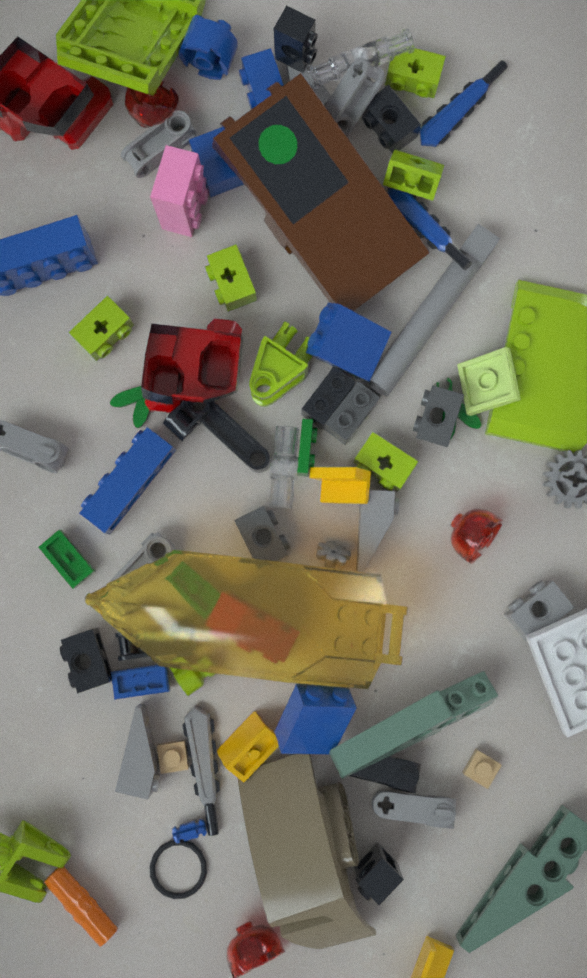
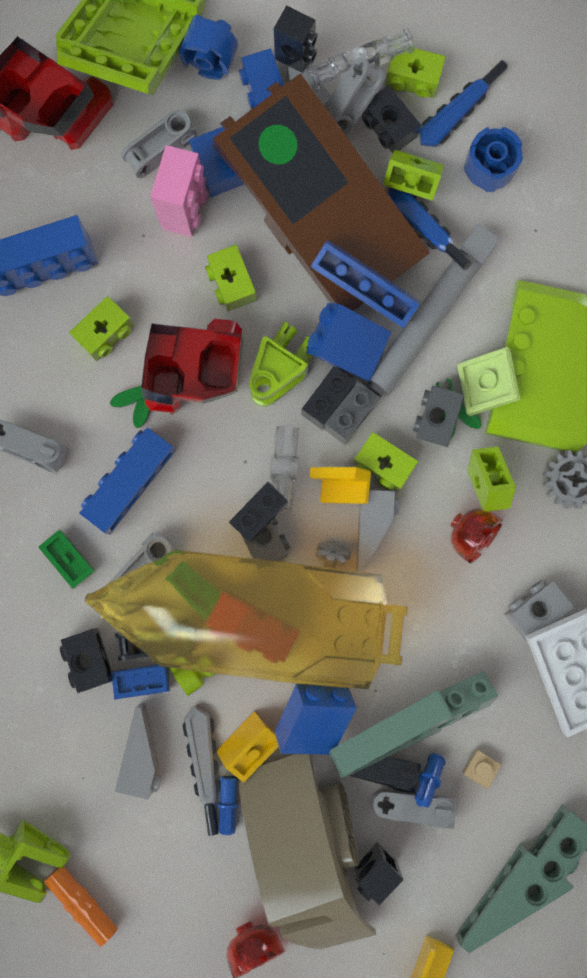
clear red cylinder [125,81,179,128] -> none
black piece [150,839,207,899] -> none
tan plate [157,740,189,774] -> none
black piece [163,401,271,473] -> none
blue piece [172,819,207,843] -> none
green plate [297,419,318,477] -> none
none -> blue axle [217,776,239,835]
none -> black brick [229,482,289,544]
none -> blue brick [310,240,420,328]
none -> blue axle [415,753,446,808]
none -> blue brick [464,127,523,192]
none -> lime brick [467,446,516,512]

